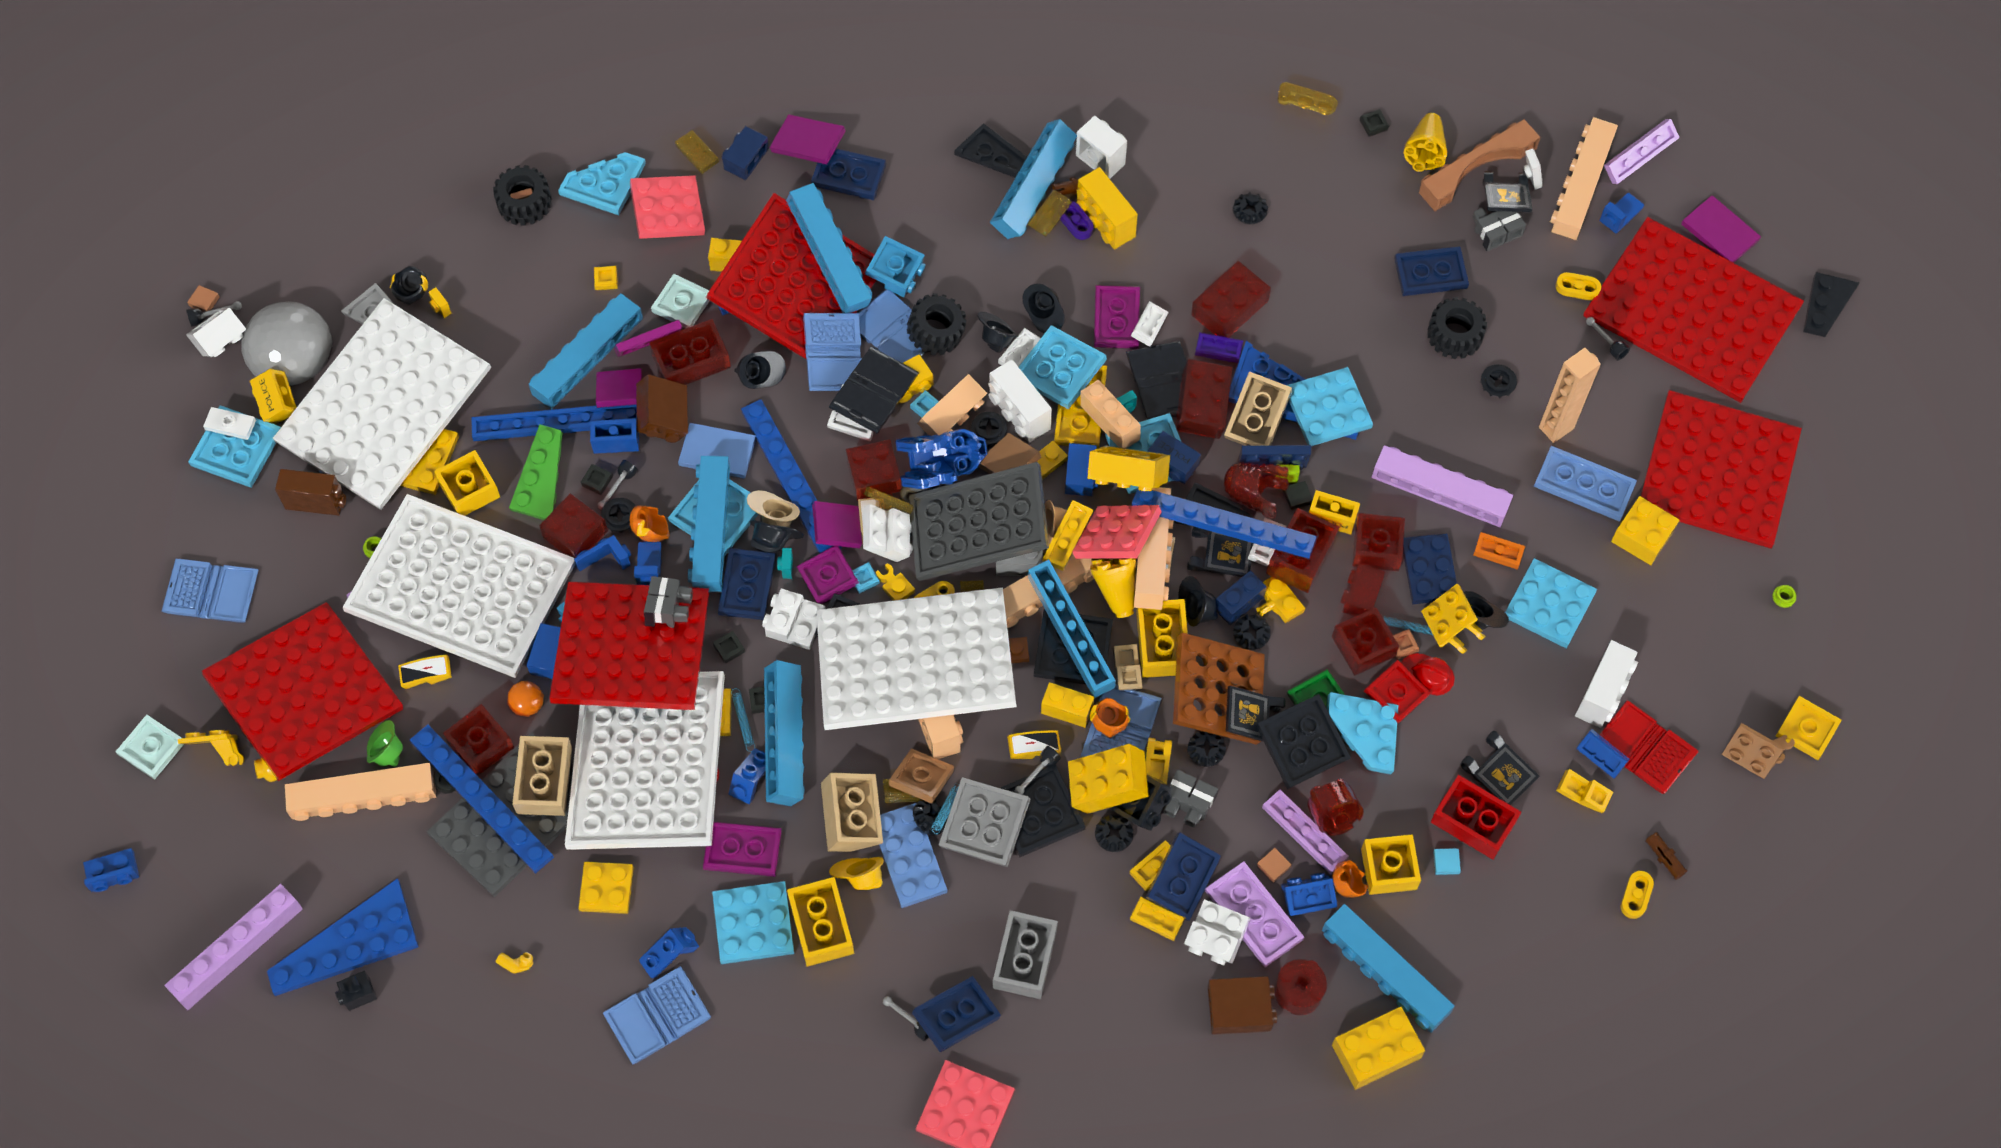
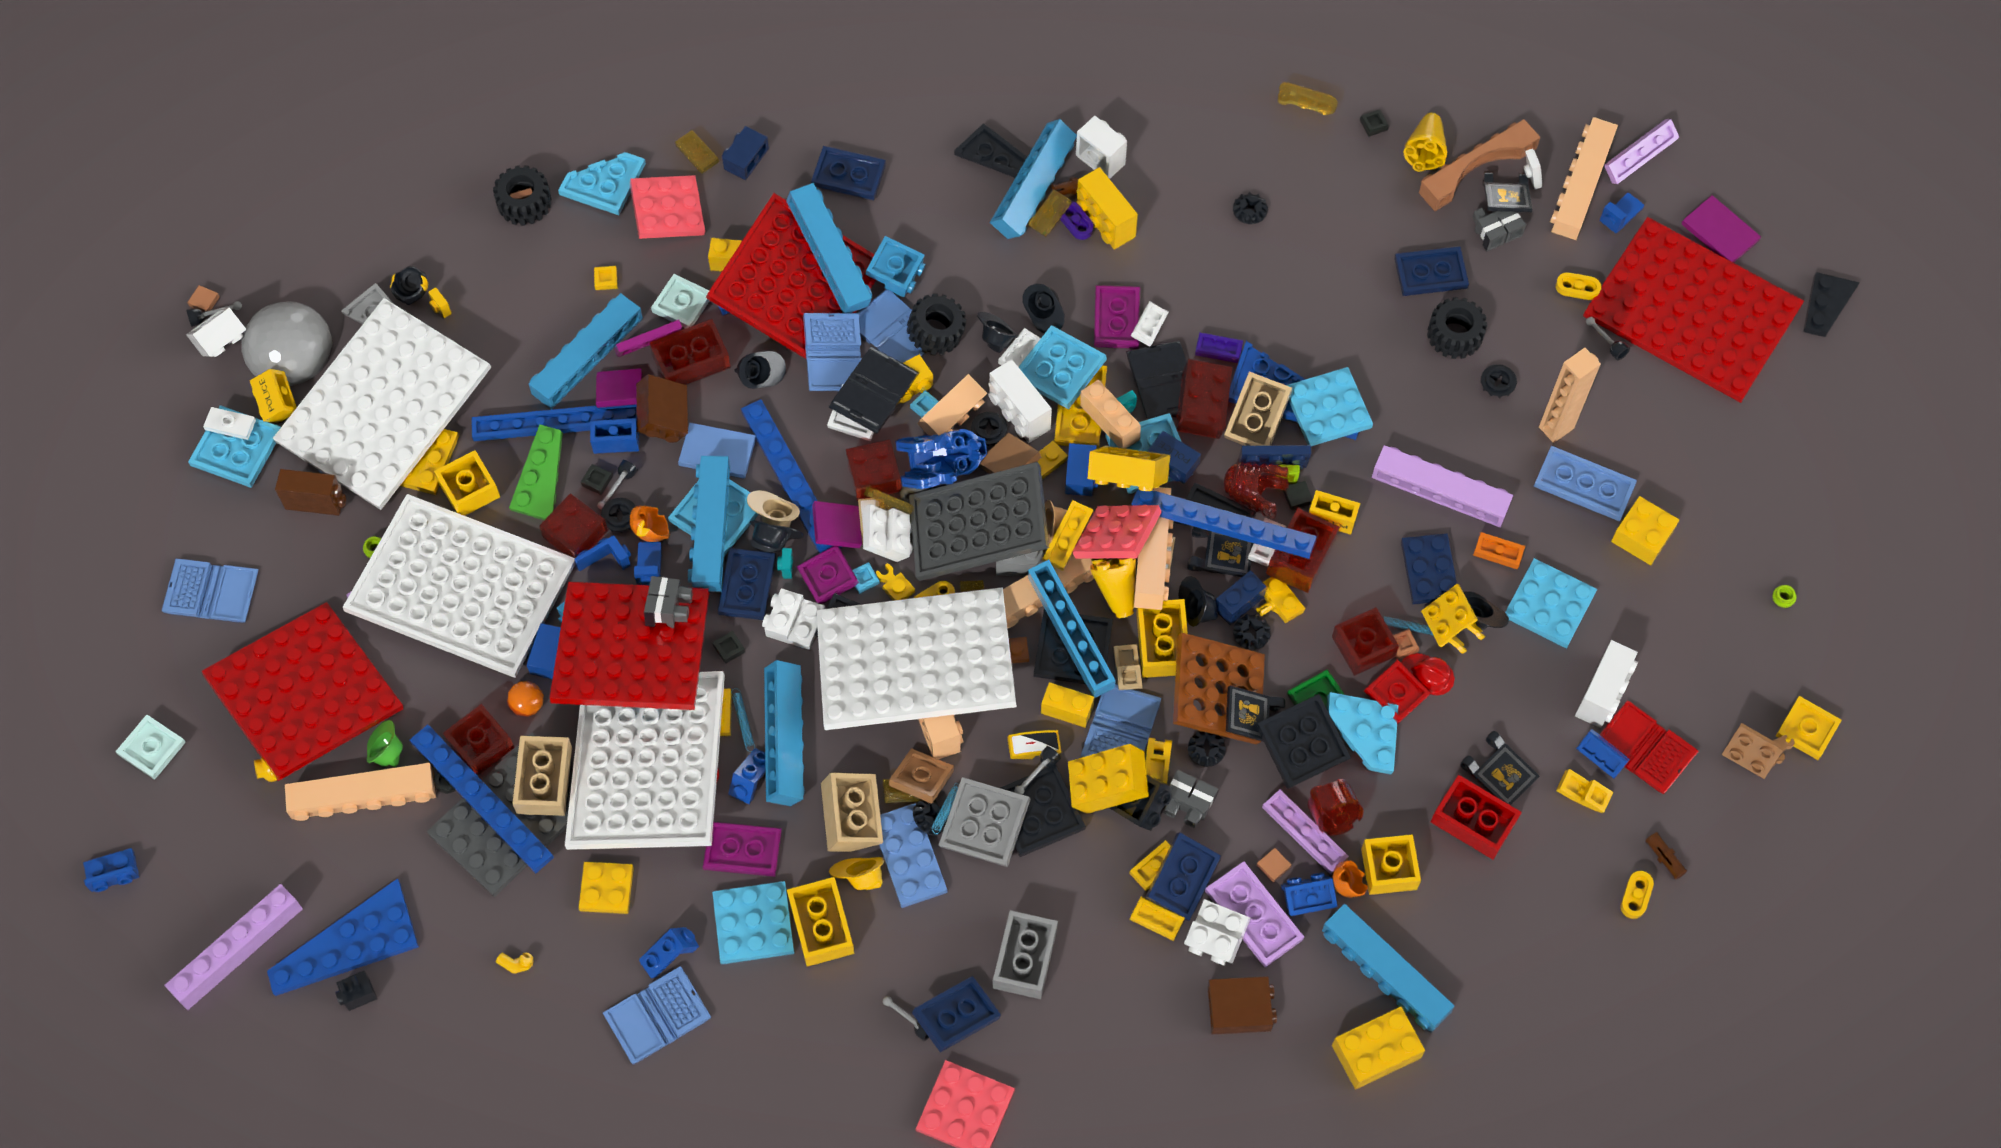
yellow plate [178,730,245,766] -> none
slope [398,655,452,689] -> none
pearl dark grey tile [749,687,765,714] -> none
magenta tile [769,114,846,164] -> none
orange hair [1090,698,1130,738] -> none
black gear [1095,814,1134,852] -> none
clear red brick [1191,261,1271,338] -> none
clear red brick [1274,959,1327,1015] -> none
clear red brick [1340,563,1385,621] -> none
clear red brick [1352,513,1405,571] -> none
medium azure tile [1433,849,1461,875] -> none
red plate [1640,390,1802,549] -> none

